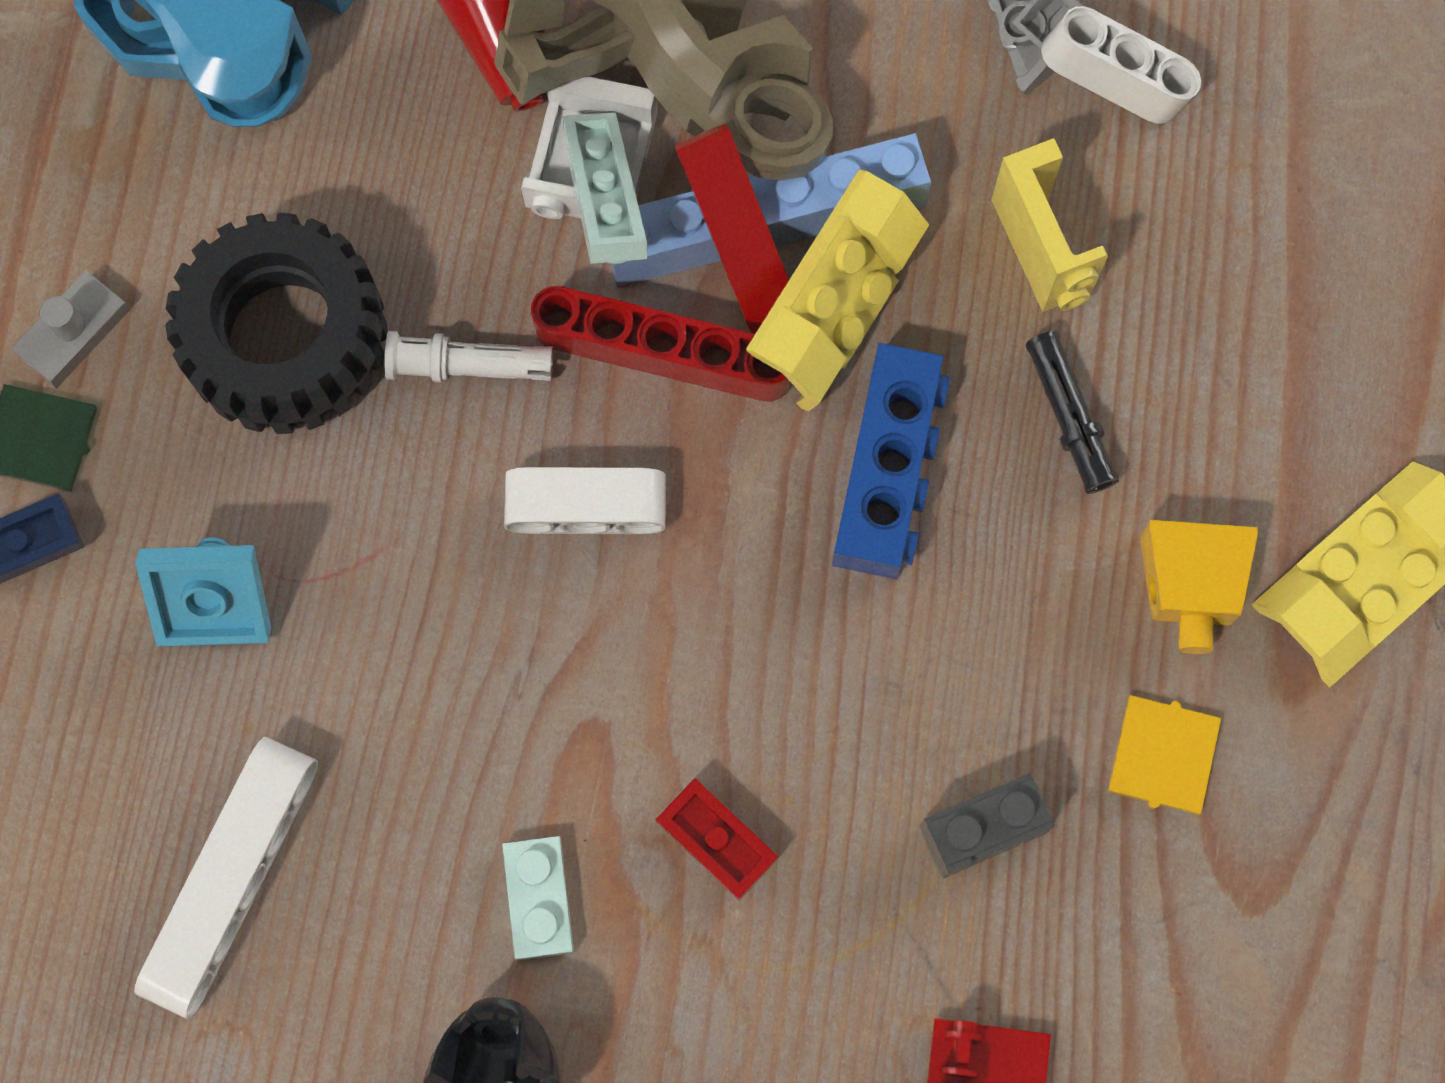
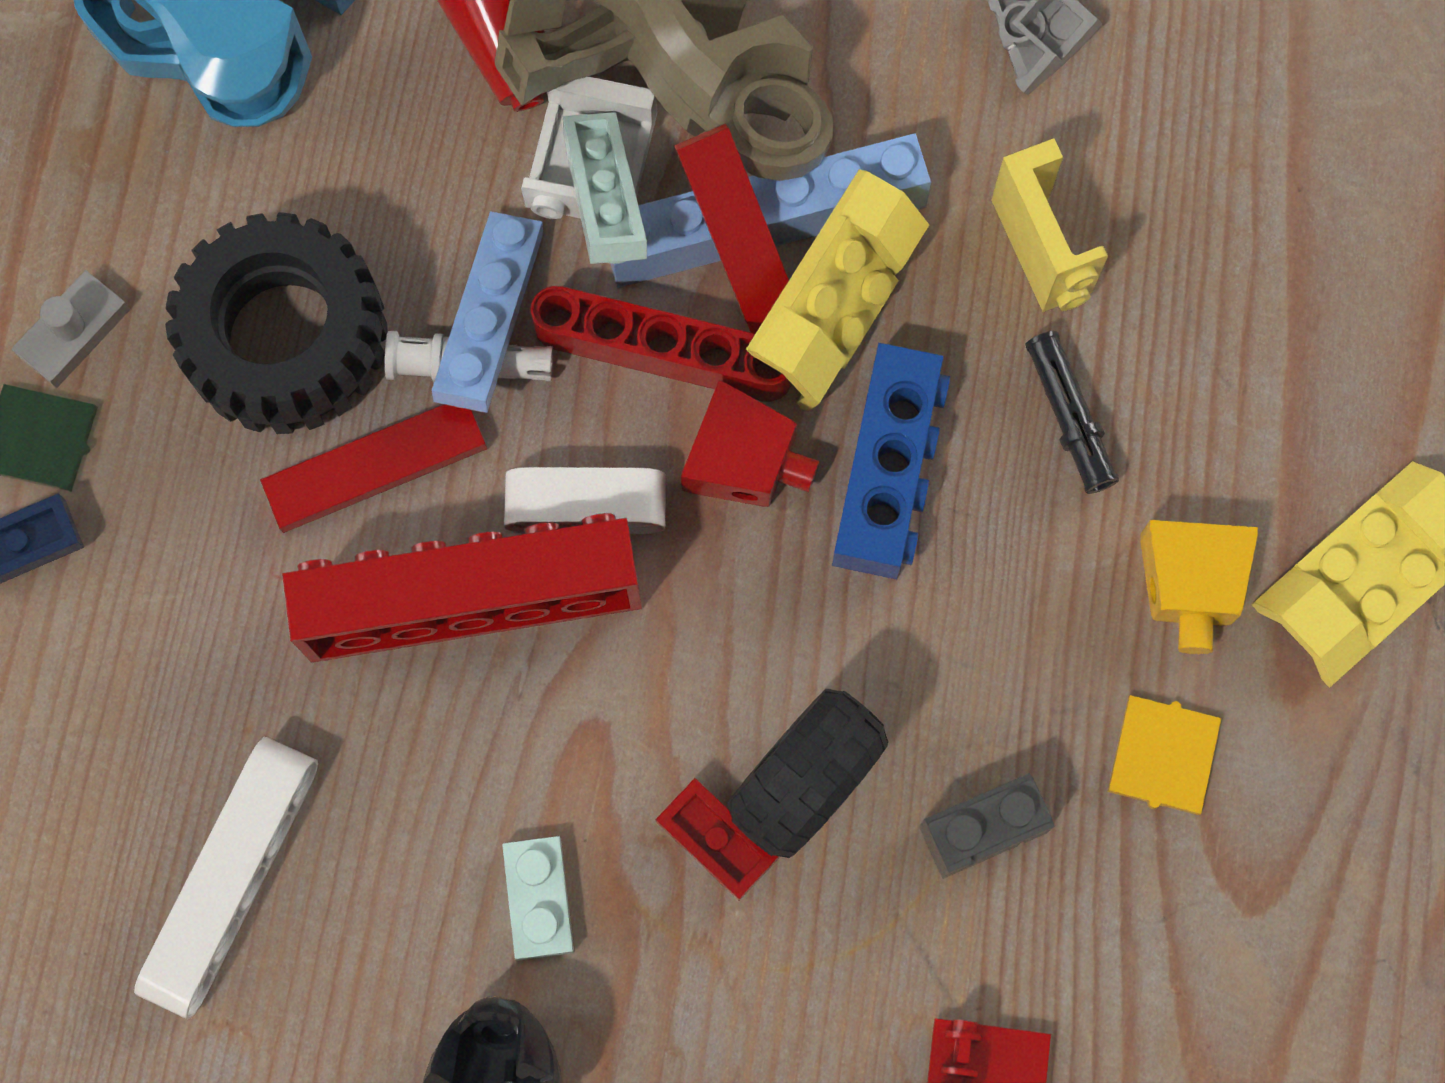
medium azure tile [135,537,271,646] -> none
white beam [1041,6,1201,124] -> none
none -> red tile [260,404,487,533]
none -> red brick [282,513,642,663]
none -> light blue plate [432,211,543,413]
none -> red torso [681,381,820,507]
none -> black tyre [727,689,889,858]

